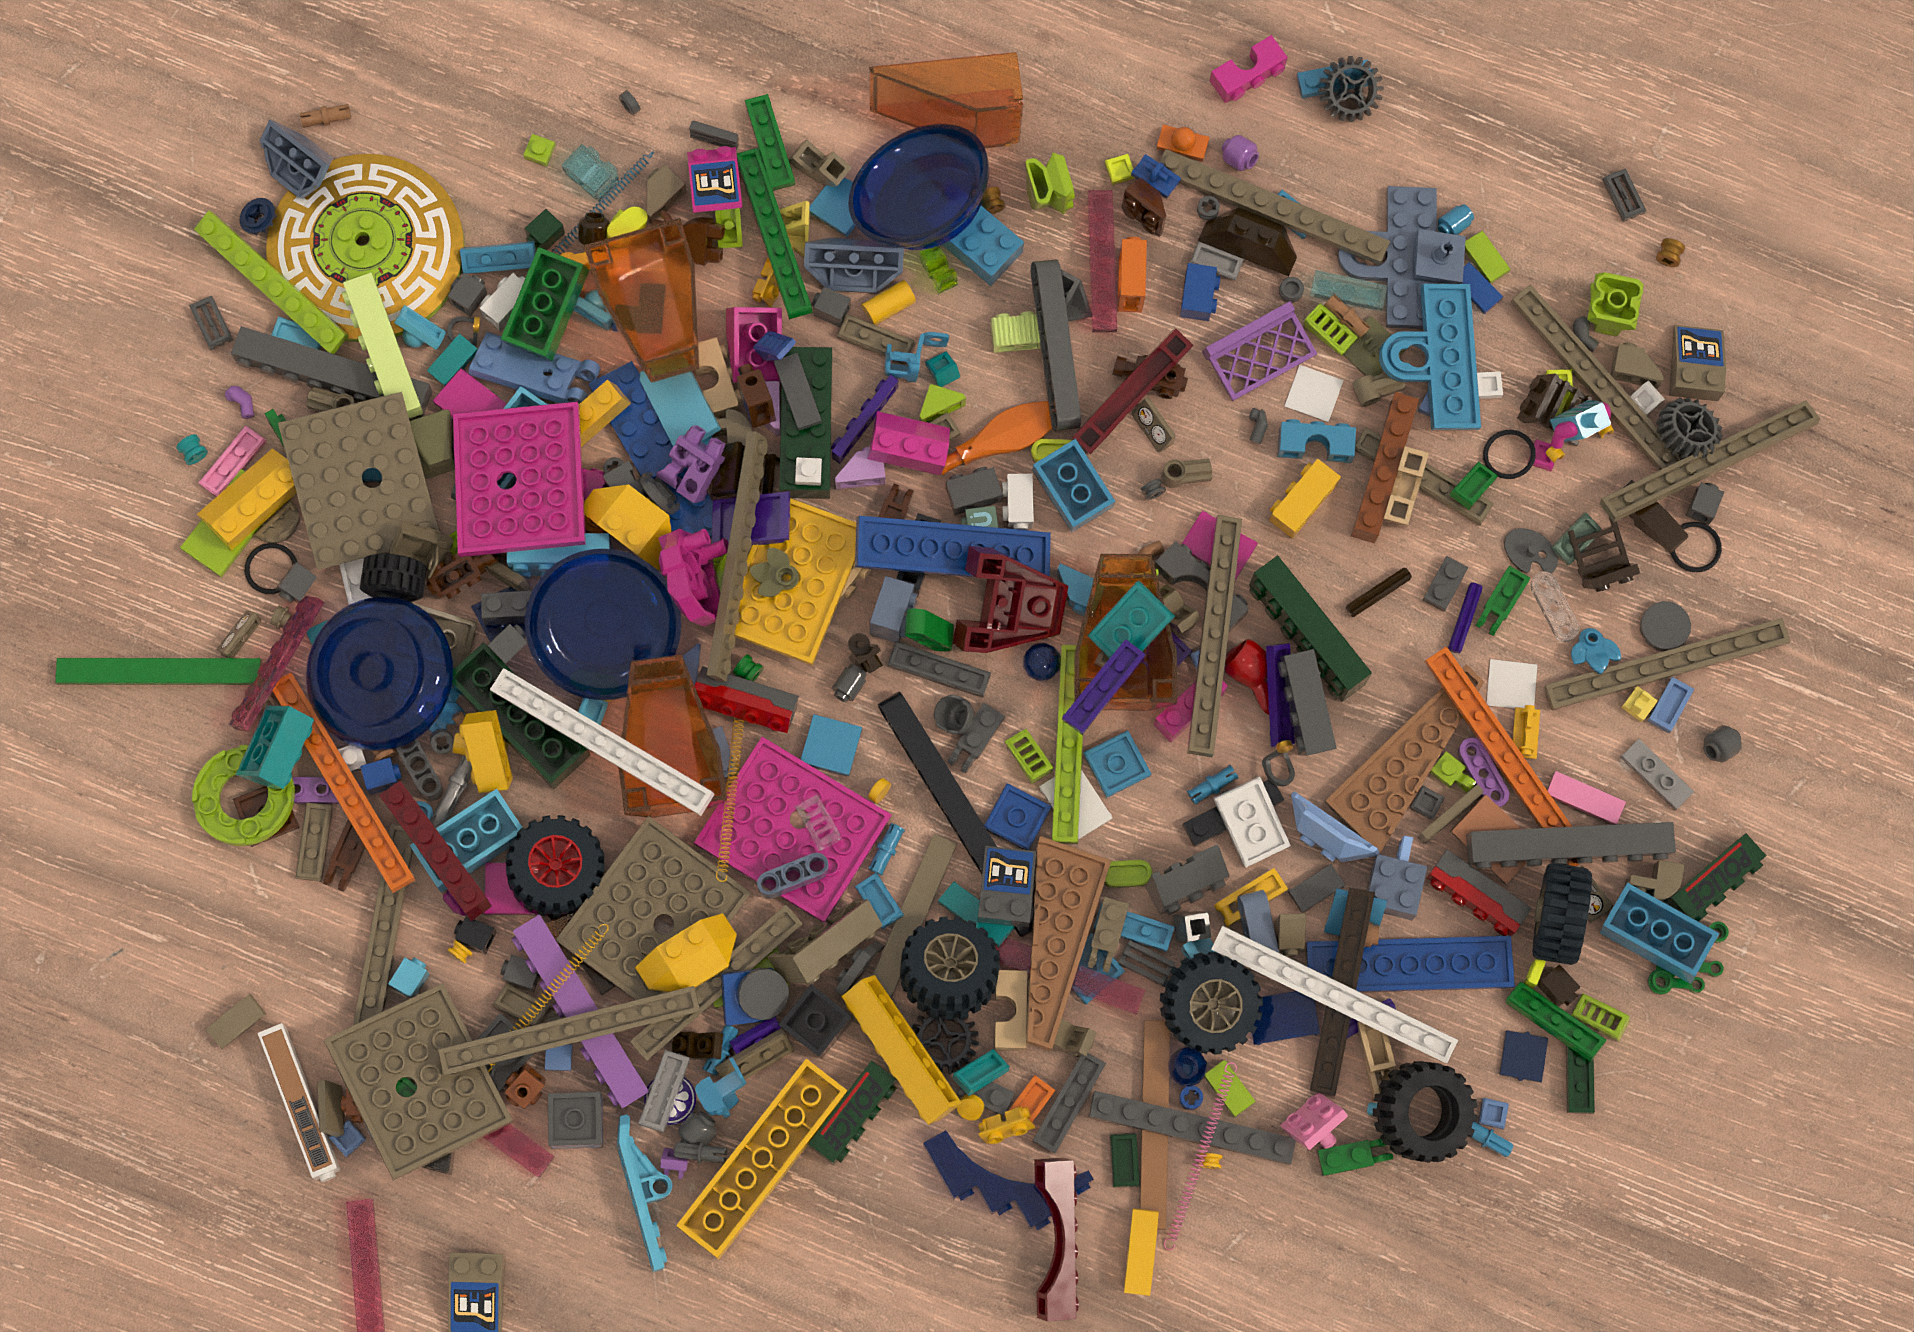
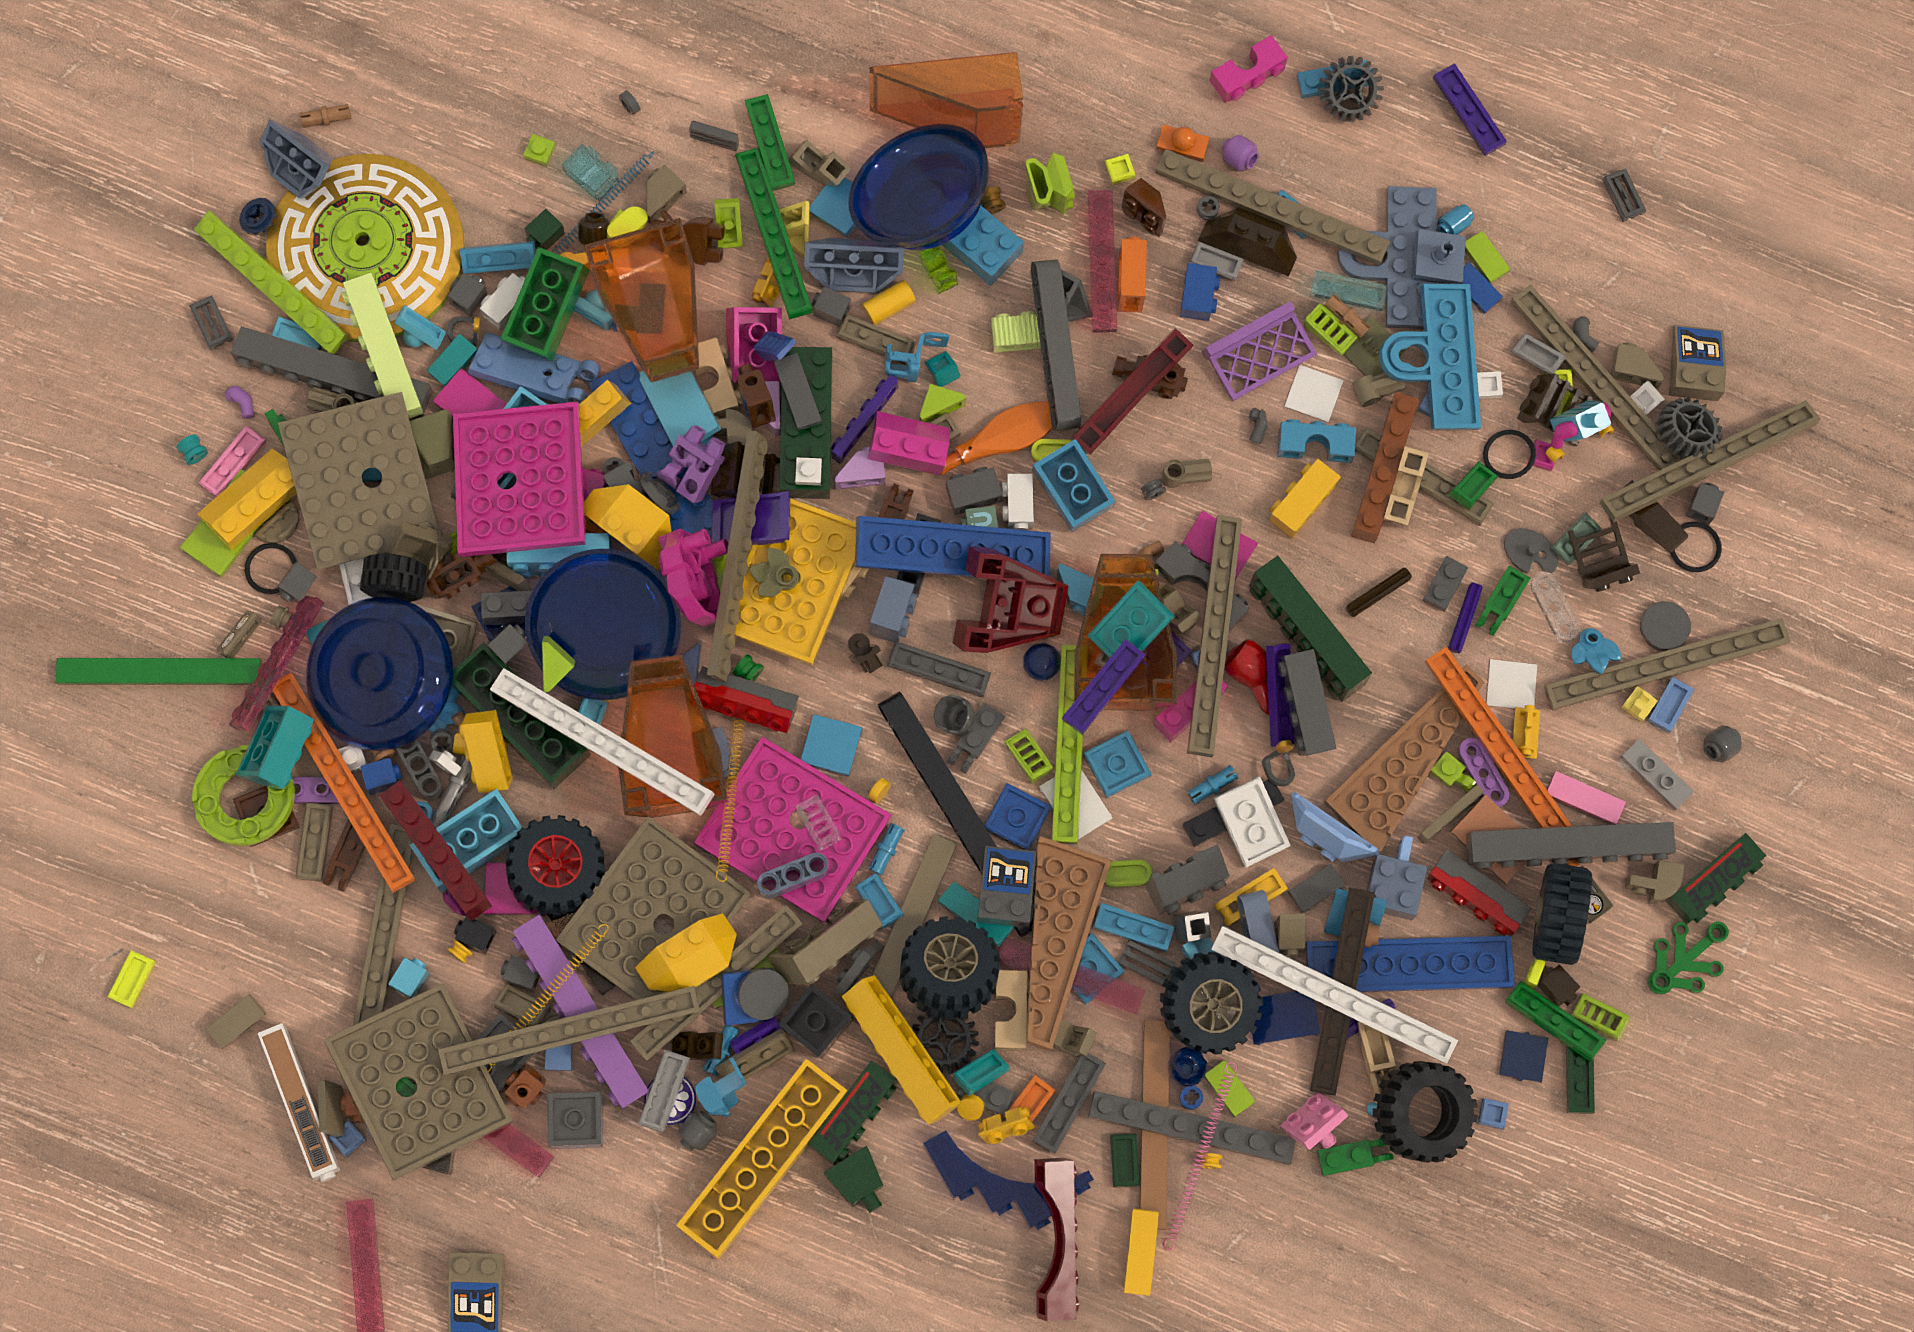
medium azure piece [617,1114,672,1273] -> none
medium lavender tile [660,1148,689,1179] -> none
dark grey axle [674,1142,727,1164] -> none
slope [687,146,742,213] -> none
dark grey brick [832,664,867,703] -> none
green beam [904,608,954,652] -> none
dark tan hinge [1087,897,1129,973] -> none
blue hips [1131,154,1181,199] -> none
slope [1132,397,1176,452] -> none
dark grey tile [1279,277,1304,303] -> none
dark grey tile [1410,785,1445,821] -> none
dark azure axle [1471,1122,1513,1157] -> none
lime piece [1587,272,1644,336] -> none
dark azure brick [1600,883,1719,984] -> none
pearl gold wheel [1656,238,1686,267] -> none
none -> neon yellow tile [108,950,156,1008]
none -> white plate [428,750,461,776]
none -> lime slope [542,636,575,692]
none -> dark green torso [824,1146,883,1213]
none -> dark purple plate [1433,63,1507,156]
none -> light grey tile [1511,333,1566,374]

